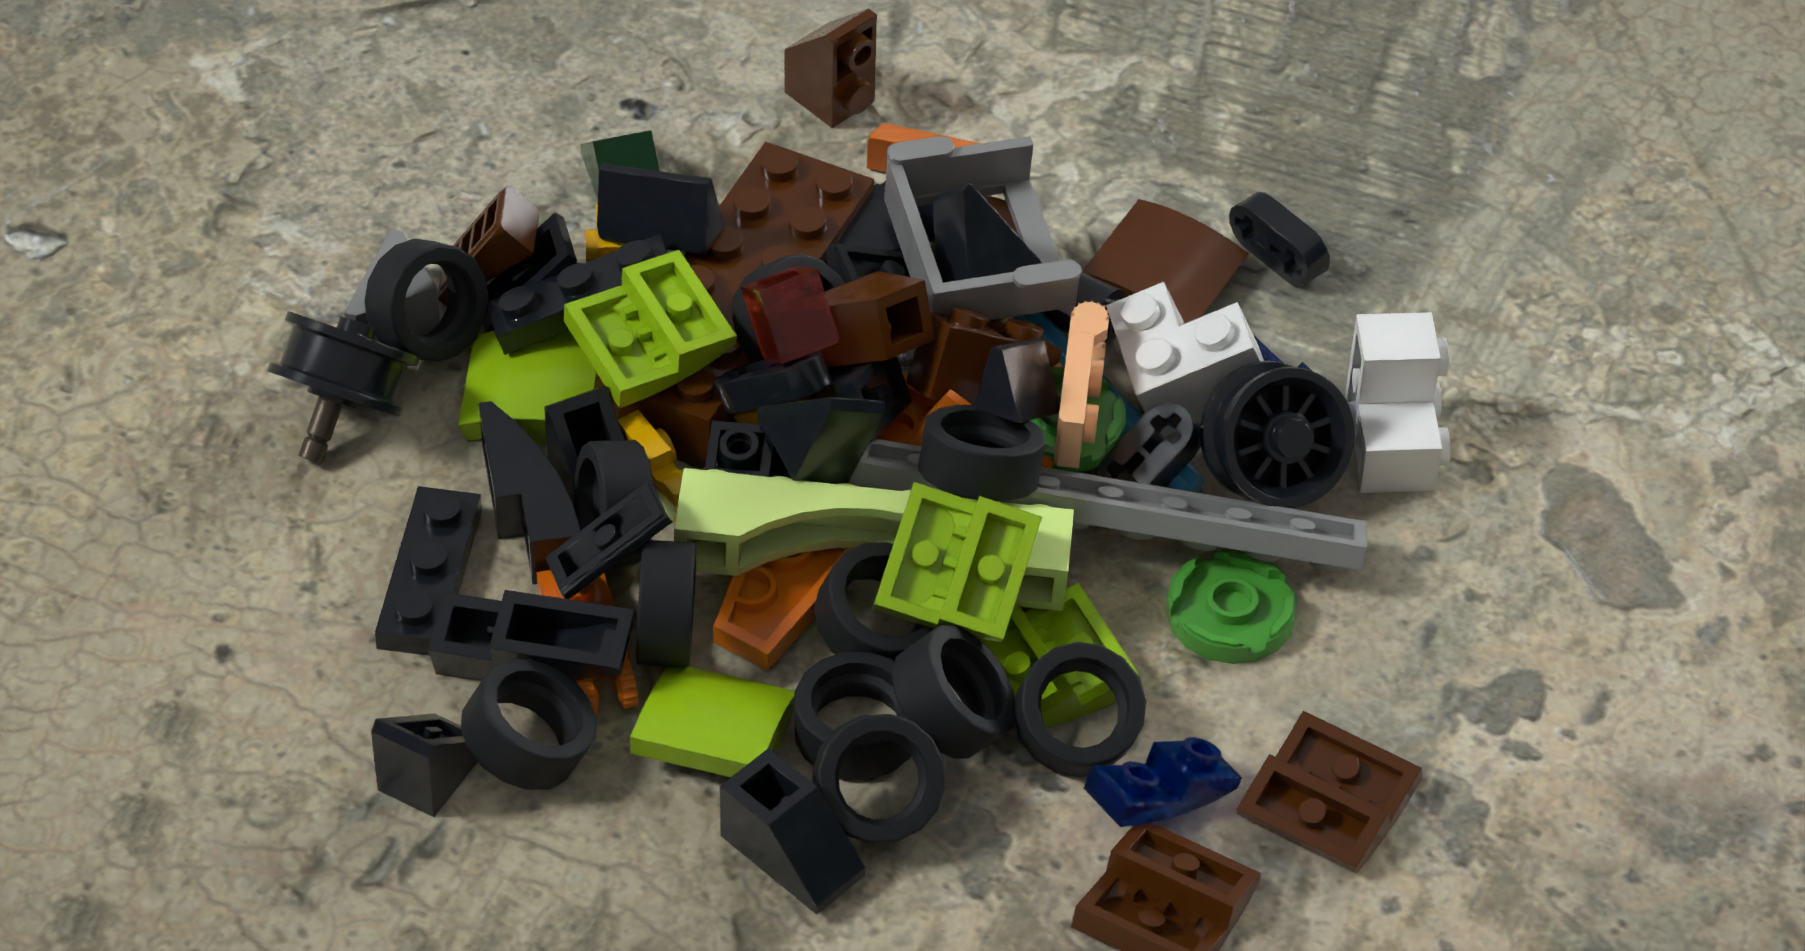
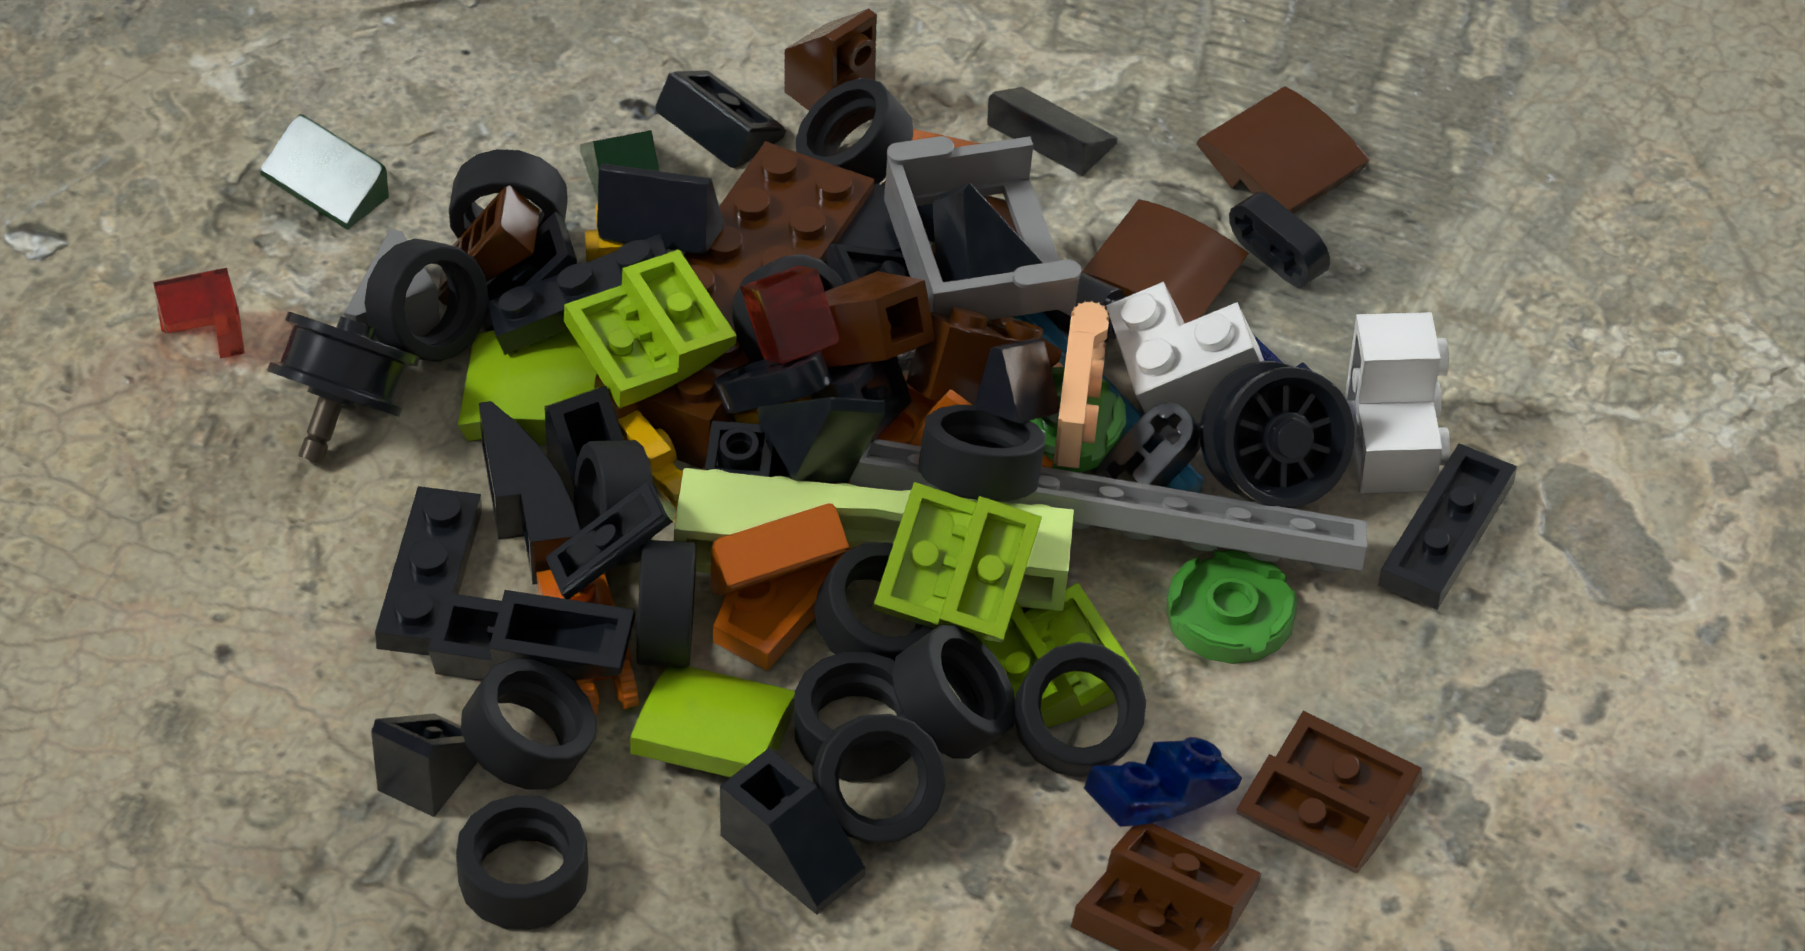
none -> clear red panel [153,268,245,358]
none -> slope [260,114,389,230]
none -> black tyre [449,149,568,239]
none -> black tyre [456,795,589,930]
none -> black slope [655,70,787,168]
none -> orange slope [710,503,849,596]
none -> black tyre [795,78,913,185]
none -> black slope [987,87,1117,176]
none -> reddish brown slope [1196,86,1370,214]
none -> black plate [1378,443,1517,610]

